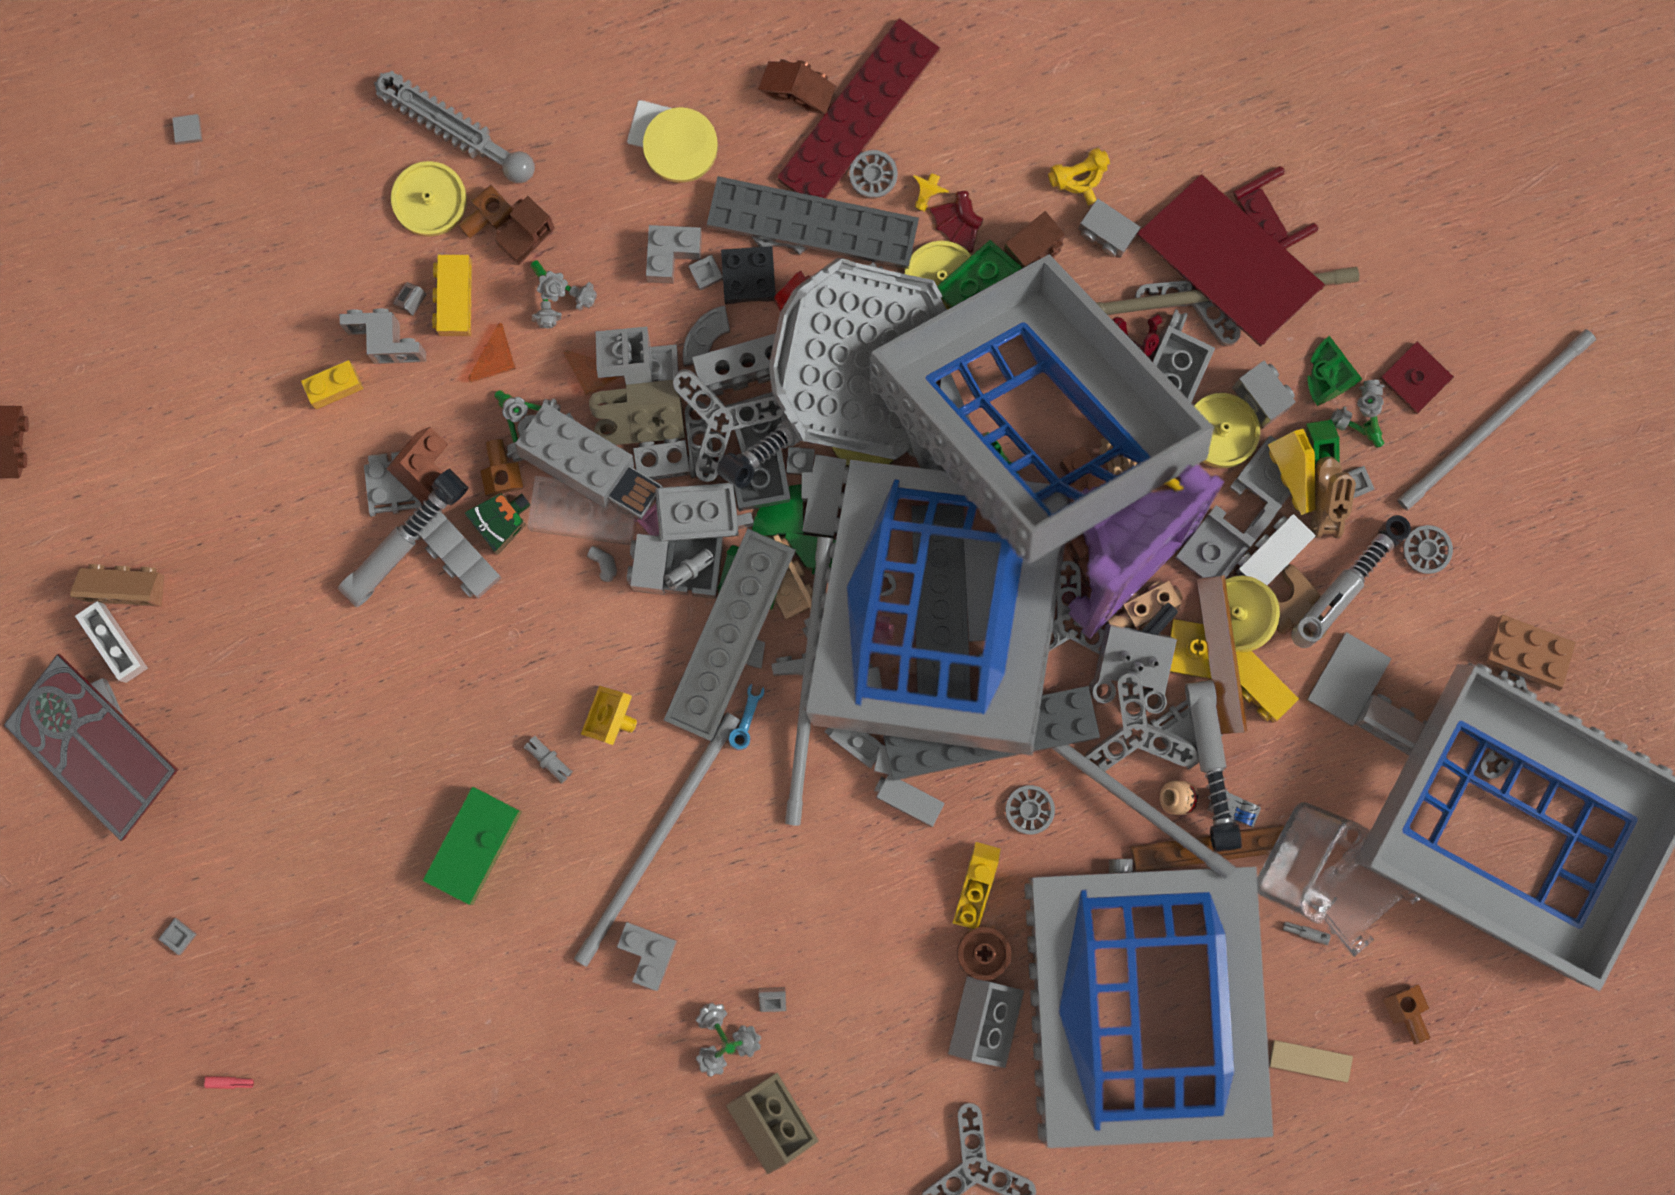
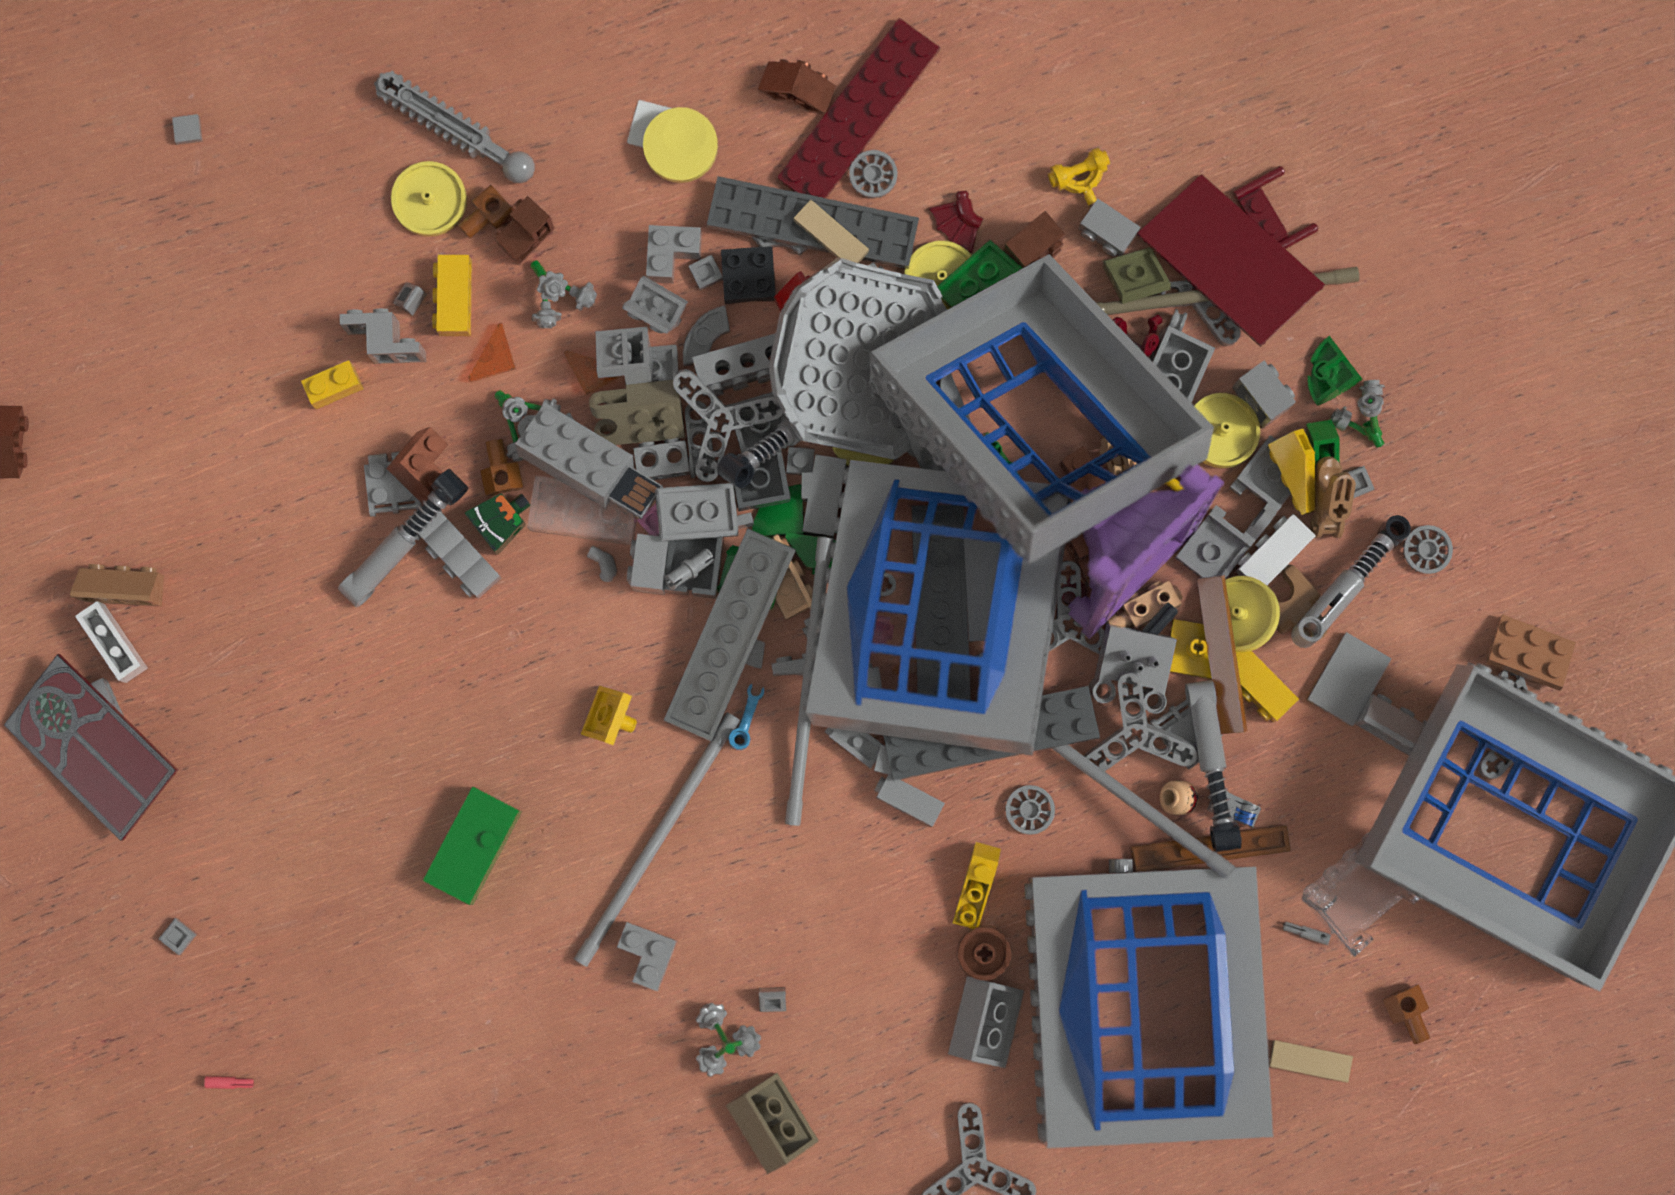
light grey pin [524,736,573,784] -> none
yellow piece [913,173,949,211] -> none
clear windscreen [1257,802,1370,924] -> none
dark red plate [1380,341,1454,414] -> none
light grey piece [1397,329,1596,511] -> none
none -> light grey bracket [622,276,688,334]
none -> tan tile [794,200,869,263]
none -> olive tile [1103,247,1171,304]

